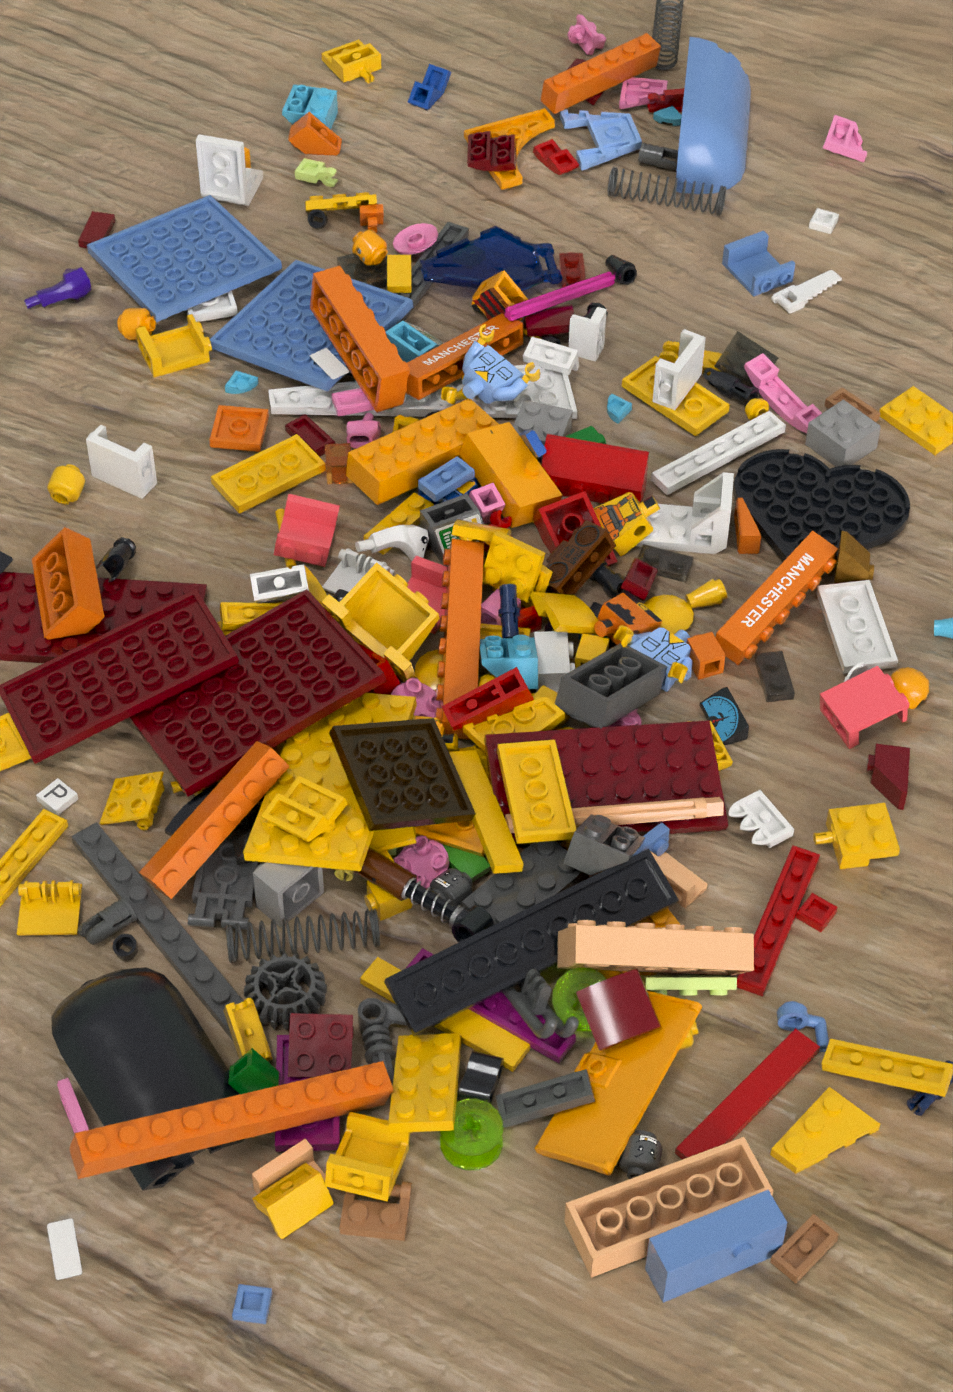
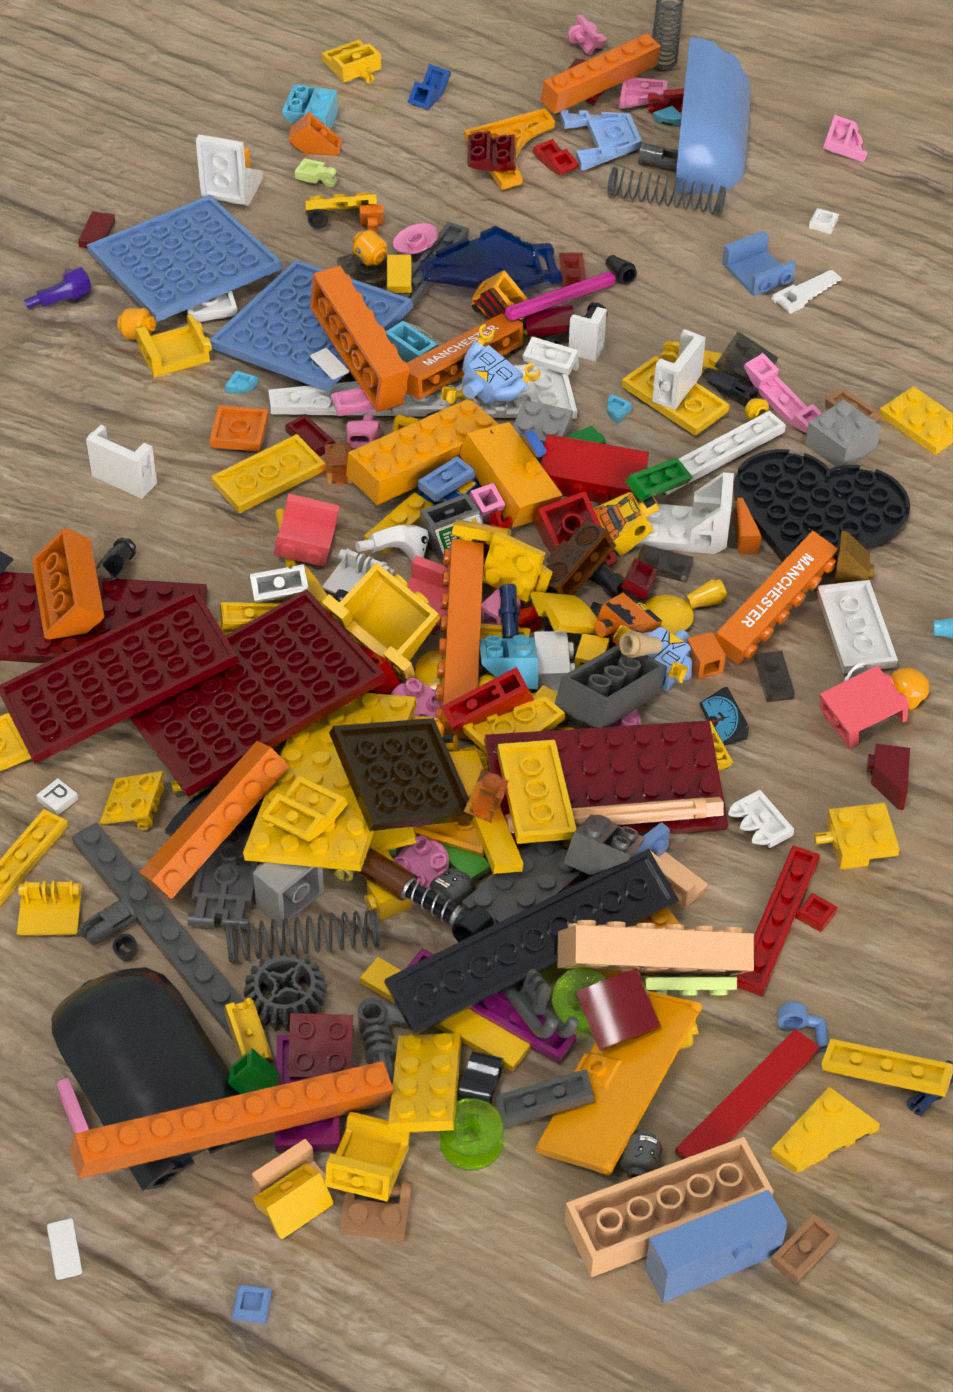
yellow head [47,464,85,504] -> none
none -> clear orange brick [464,769,509,823]
none -> tan cone [619,631,662,658]
none -> green plate [625,458,693,501]

